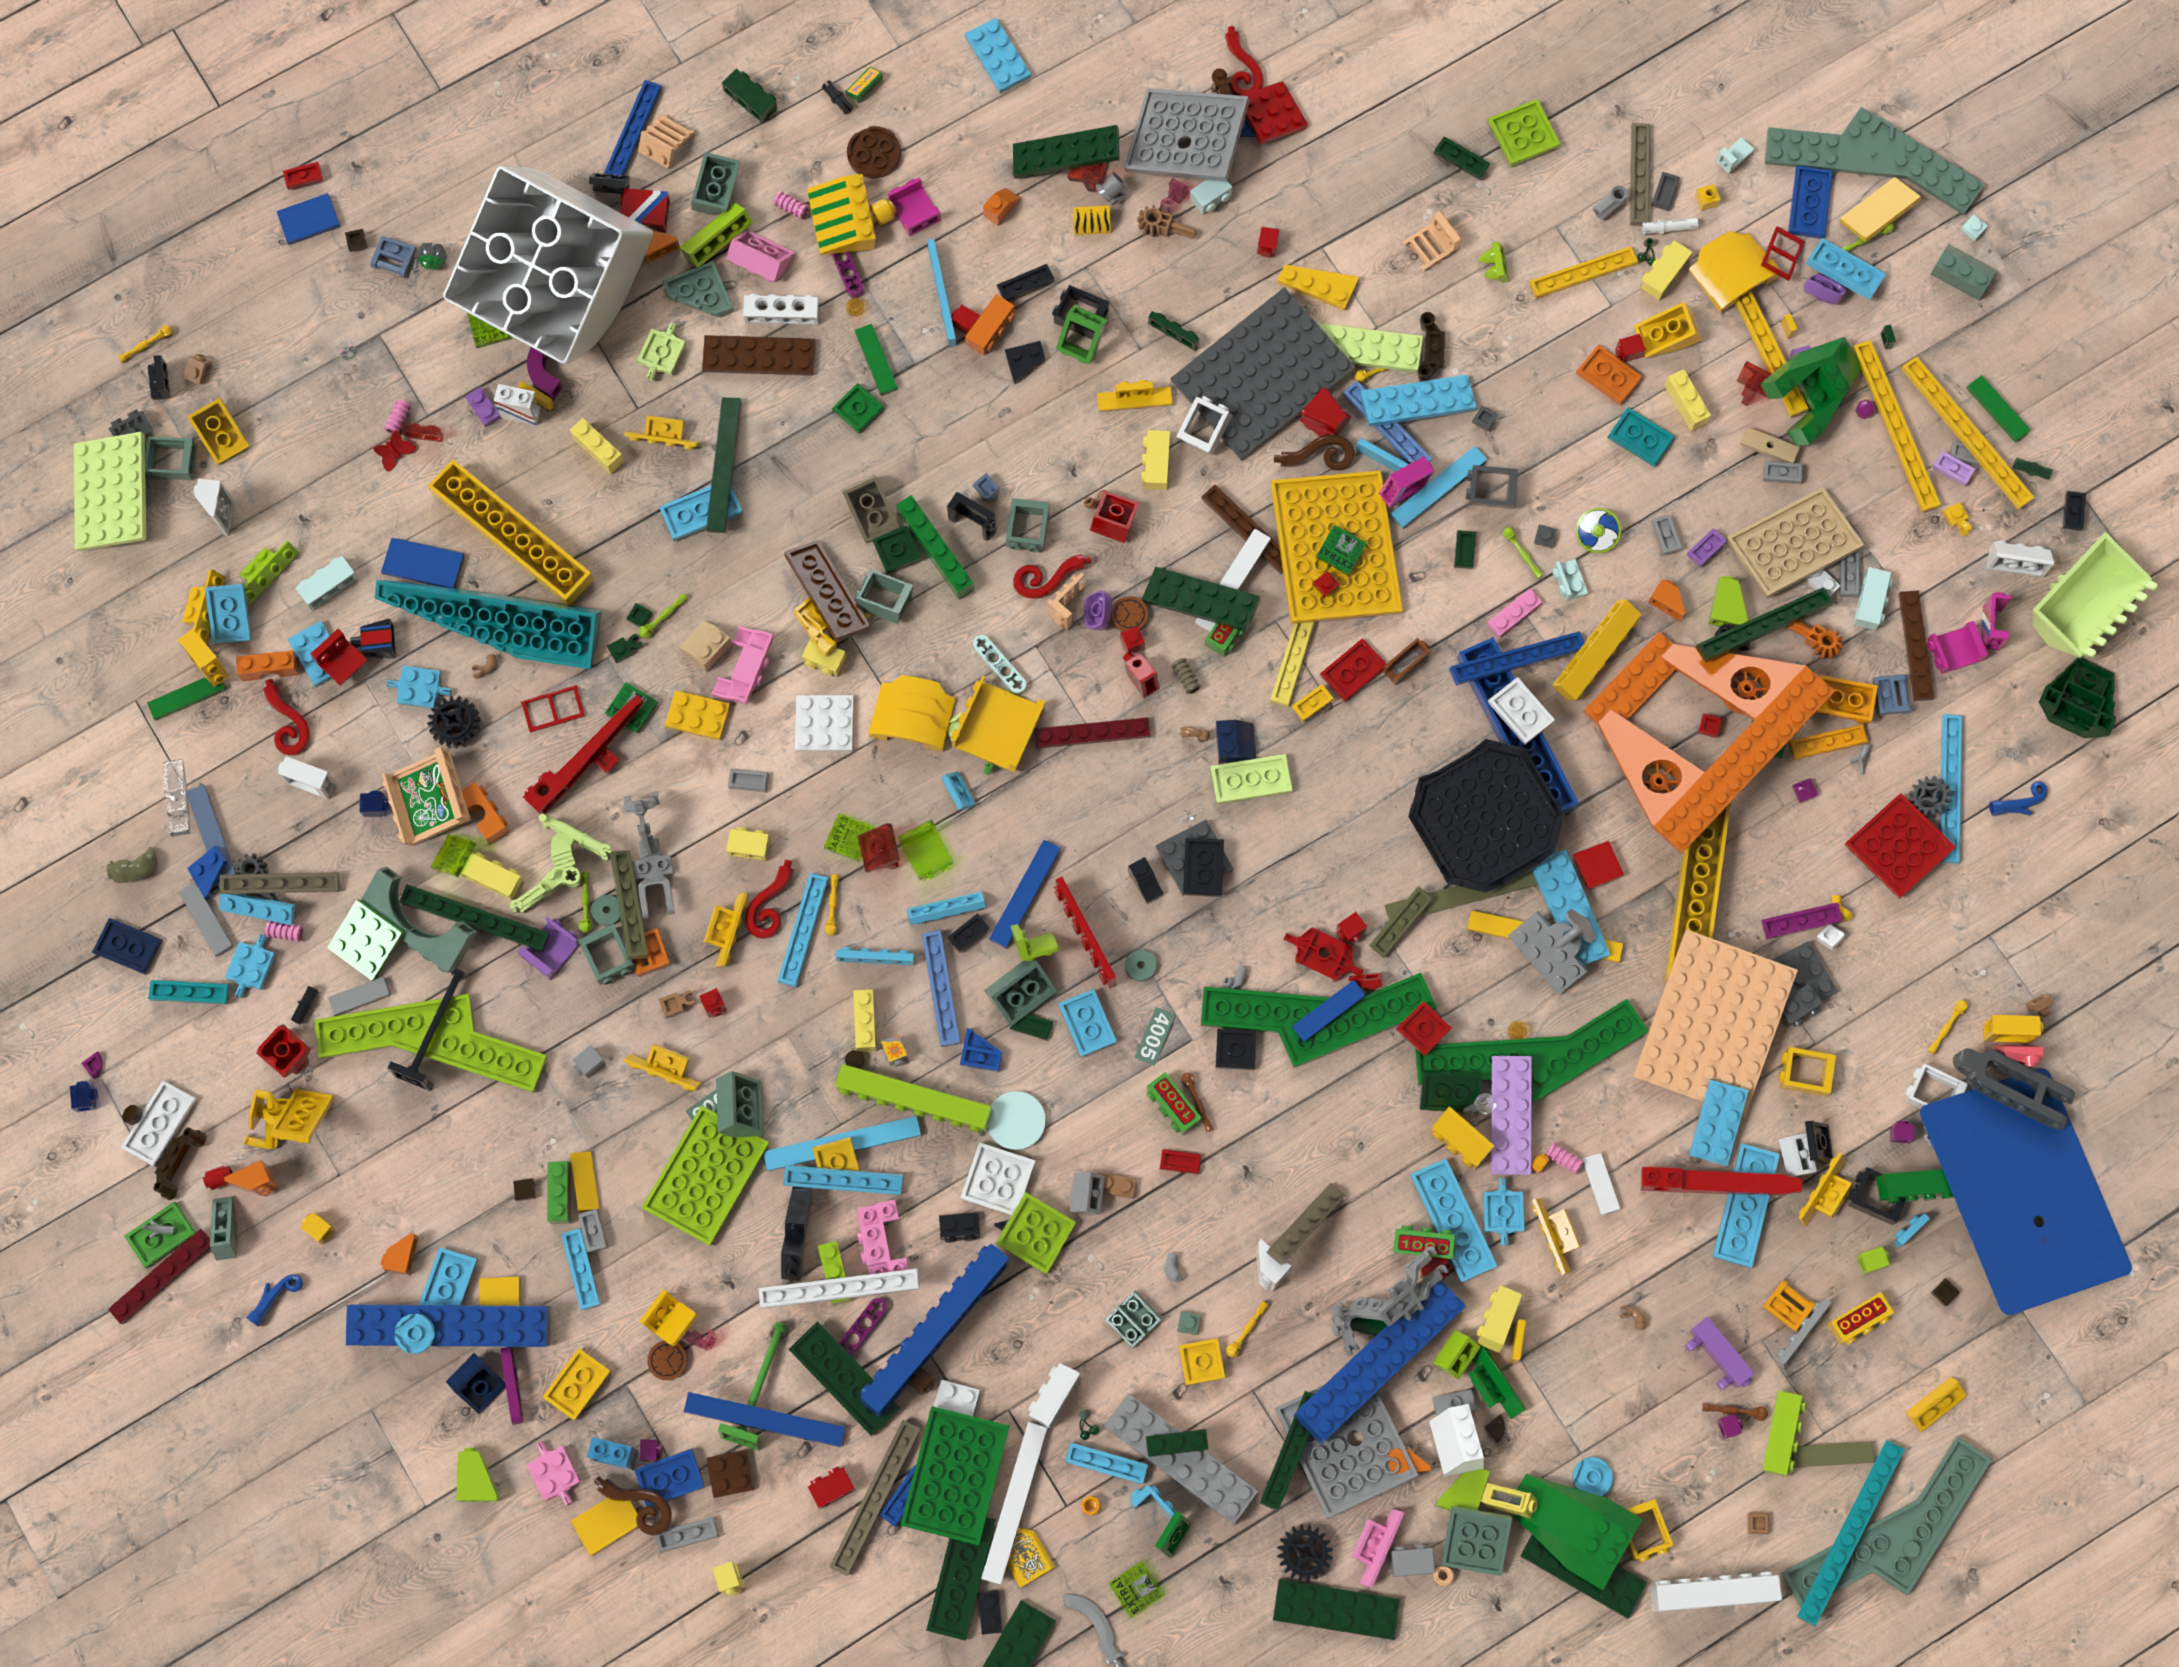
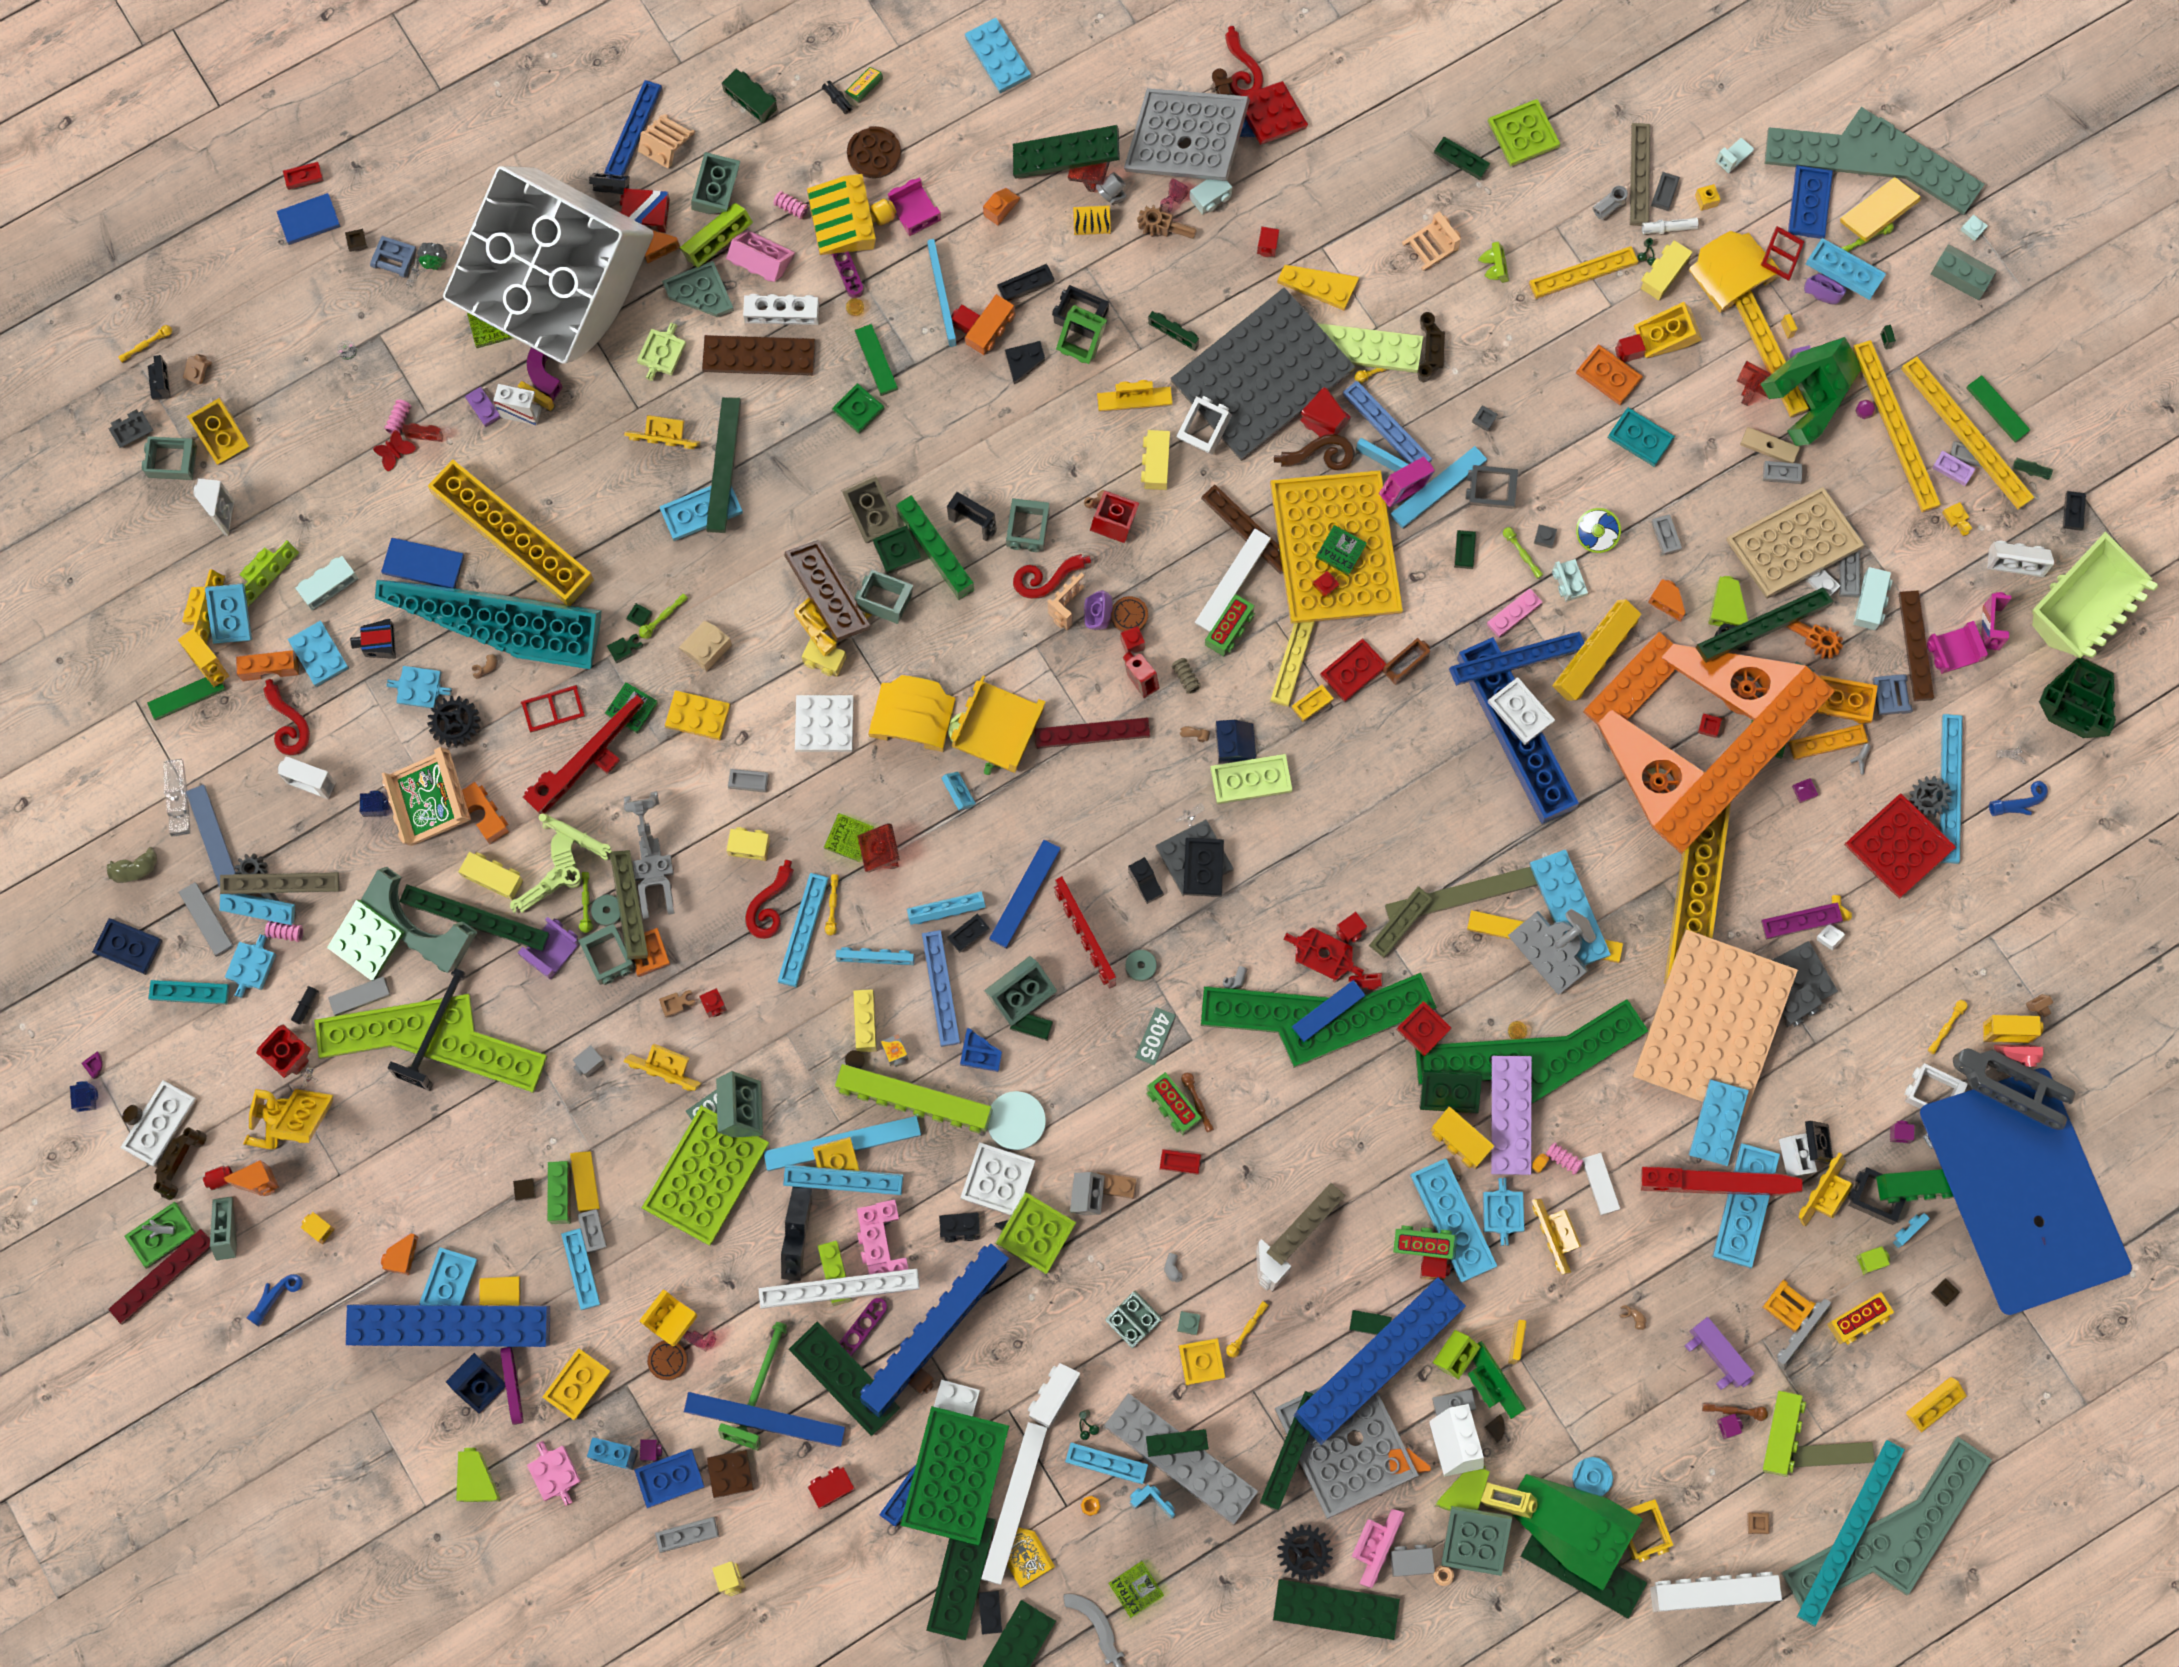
yellowish green plate [74,432,146,551] -> none
blue wing [187,845,228,899] -> none
red bracket [310,628,367,686] -> none
medium azure tile [394,1313,435,1354] -> none
clear neon green tile [431,834,476,878] -> none
light yellow brick [569,418,624,474] -> none
yellow tile [571,1498,638,1556] -> none
reddish brown plant [594,1476,672,1536] -> none
yellow bracket [704,892,747,968] -> none
bright pink bracket [711,626,774,706] -> none
dark tan plate [829,1420,921,1576] -> none
clear neon green panel [898,820,954,881] -> none
sand blue plate [972,473,999,501] -> none
light aqua beam [973,635,1026,695] -> none
lime bracket [1010,924,1059,961] -> none
medium azure plate [1058,989,1117,1058] -> none
dark green plate [1142,567,1260,632] -> none
green tile [1155,1511,1192,1558] -> none
black plate [1215,1028,1256,1070] -> none
light grey piece [1330,1246,1448,1356] -> none
medium azure plate [1360,375,1477,427] -> none
black plate [1408,739,1565,893] -> none
clear plate [1463,1093,1496,1125] -> none
light yellow brick [1476,1285,1522,1353] -> none
red tile [1573,840,1624,890] -> none
light yellow brick [1664,369,1711,432] -> none
medium lavender plate [1687,528,1727,567] -> none
yellow window [1778,1047,1836,1097] -> none

